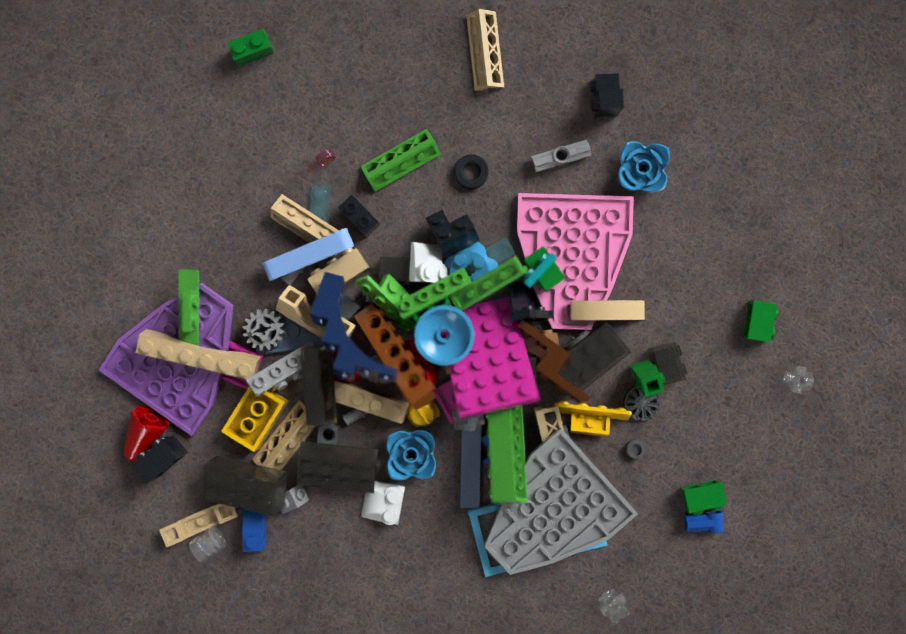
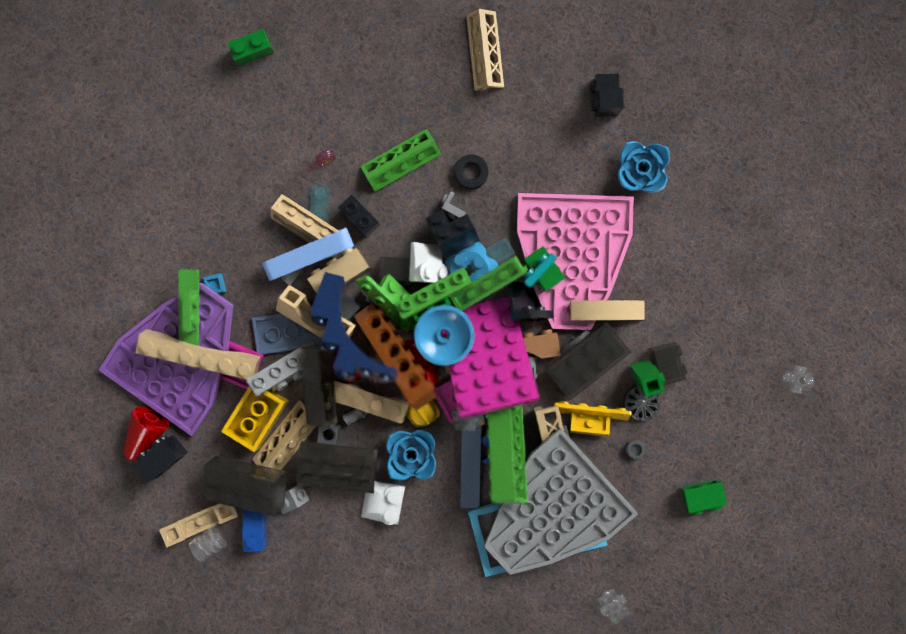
light grey gear [242,309,286,351] -> none
reddish brown bracket [518,320,591,405] -> none
light grey piece [531,140,591,173] -> none
blue piece [684,510,724,533] -> none
green brick [743,300,778,342] -> none
none -> dark azure tile [203,273,226,294]
none -> light grey bracket [441,192,466,220]

